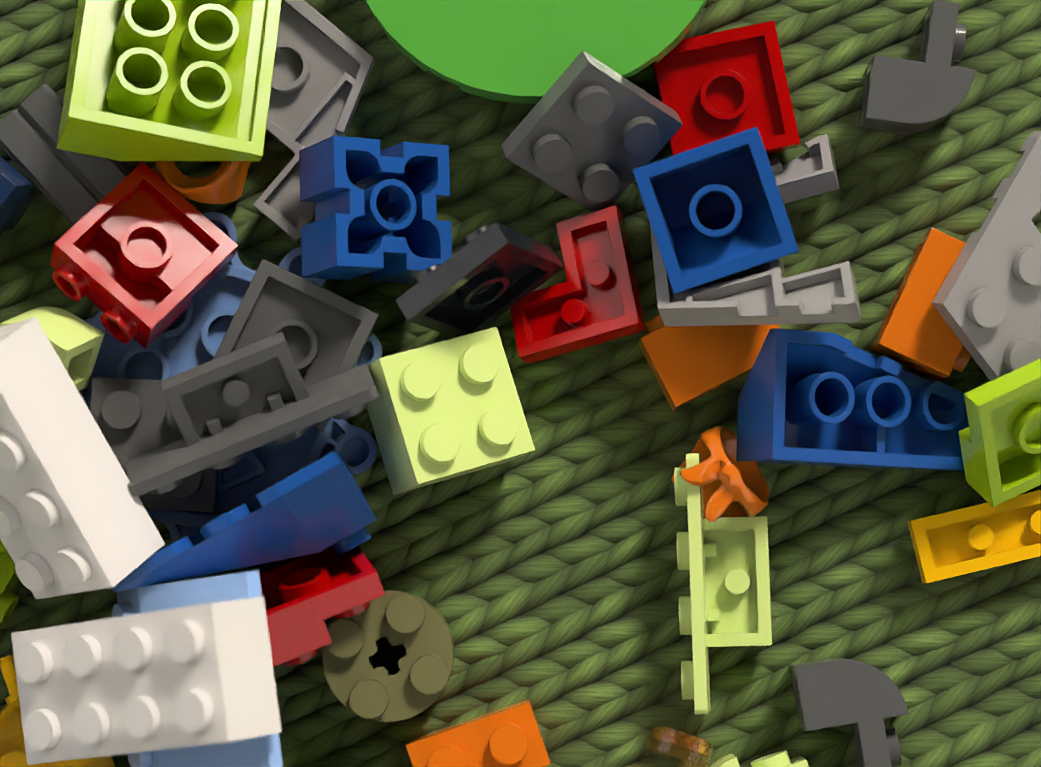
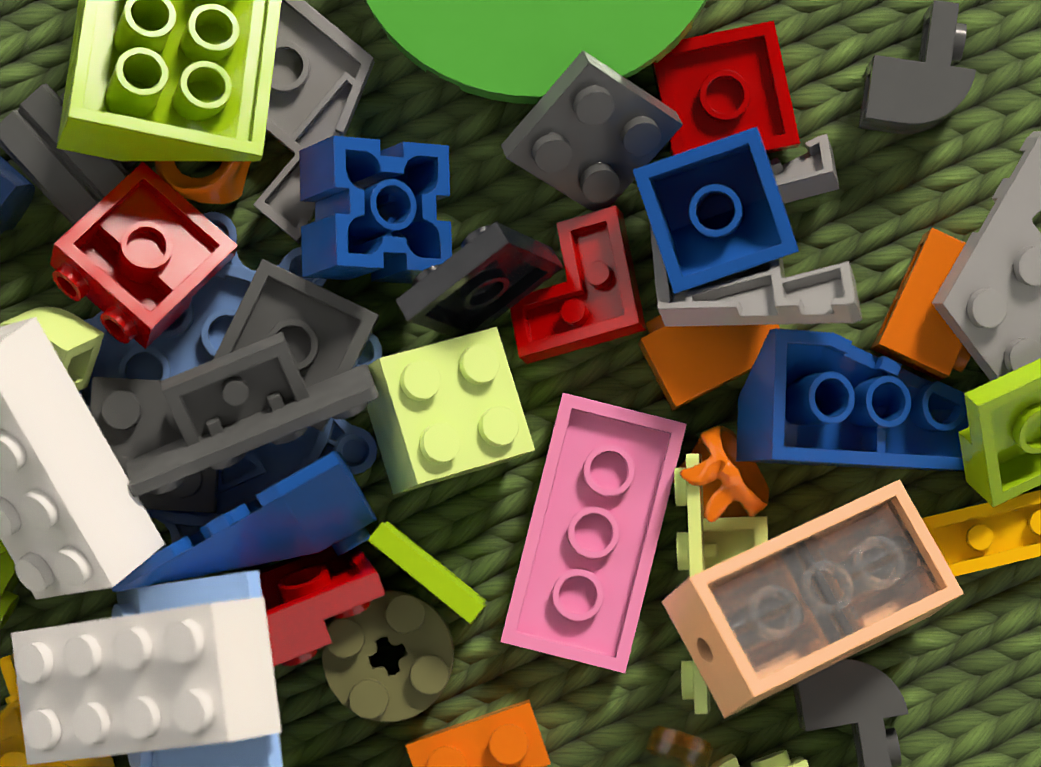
none -> lime tile [368,522,486,624]
none -> bright pink plate [500,393,687,673]
none -> brick [662,479,964,718]

